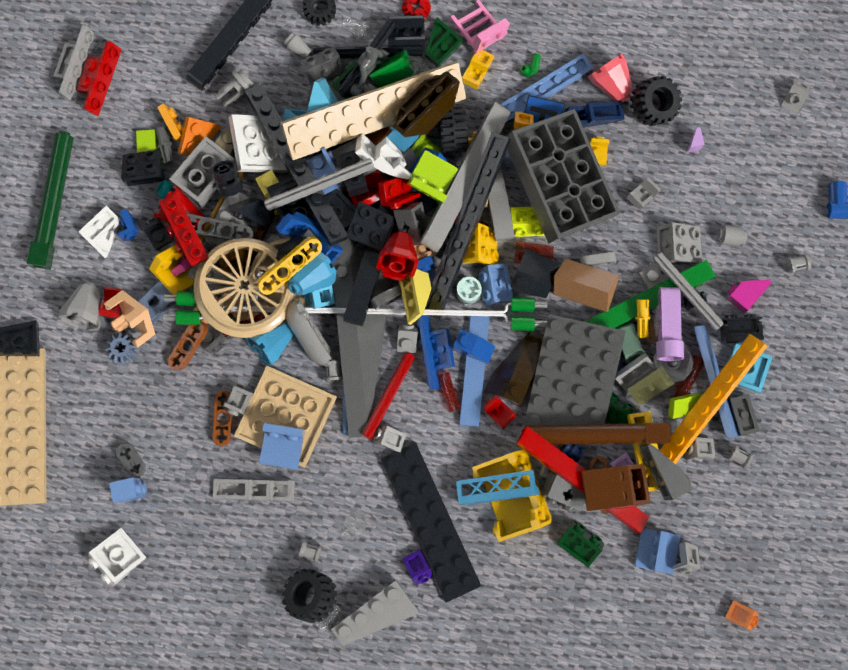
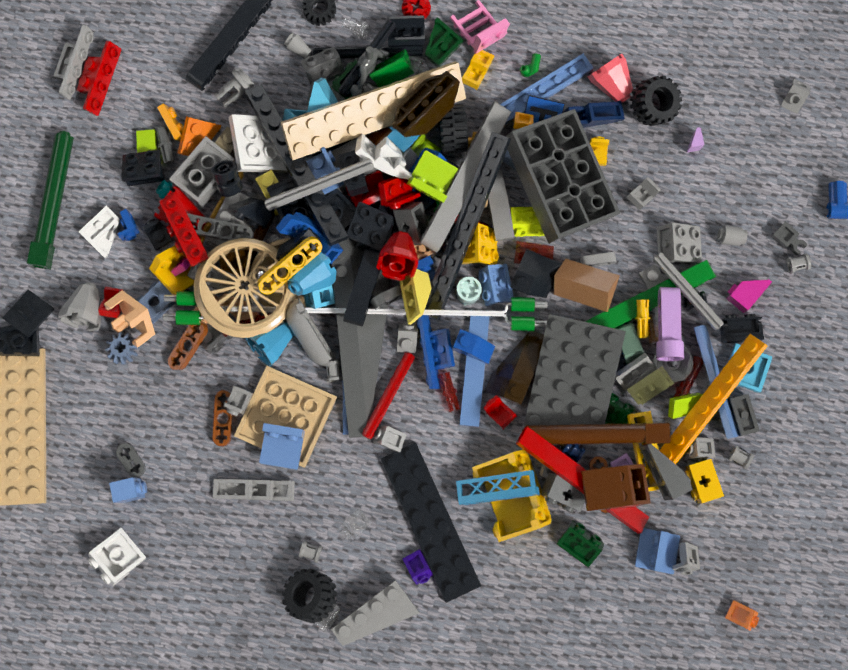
none -> black piece [2,290,55,338]
none -> yellow brick [684,459,724,504]
none -> dark grey plate [771,221,807,255]

